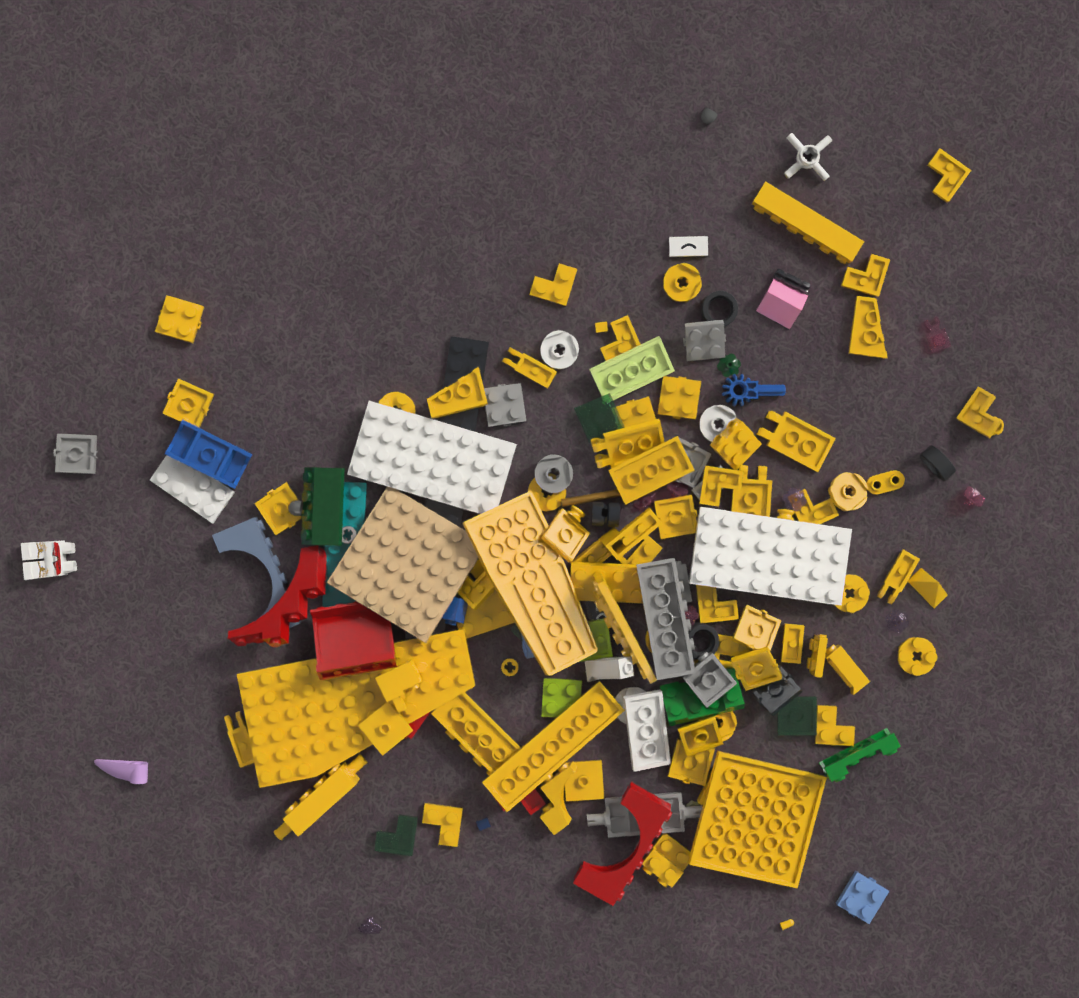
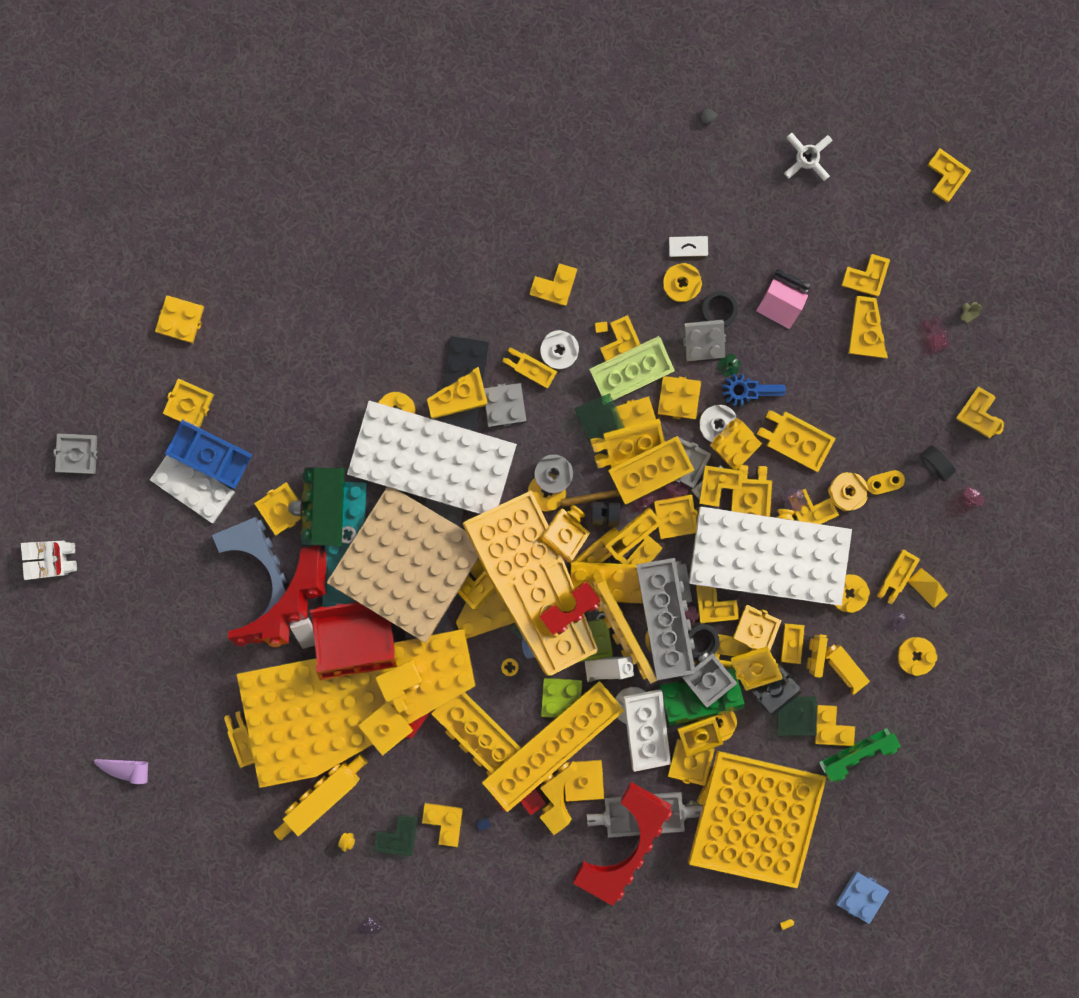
blue brick [442,597,468,626] -> none
yellow plate [642,833,690,887] -> none
yellow brick [752,181,864,264] -> none
none -> white tile [290,618,315,649]
none -> yellow plate [338,833,355,852]
none -> red arch [539,580,601,635]
none -> olive plant [960,302,982,323]

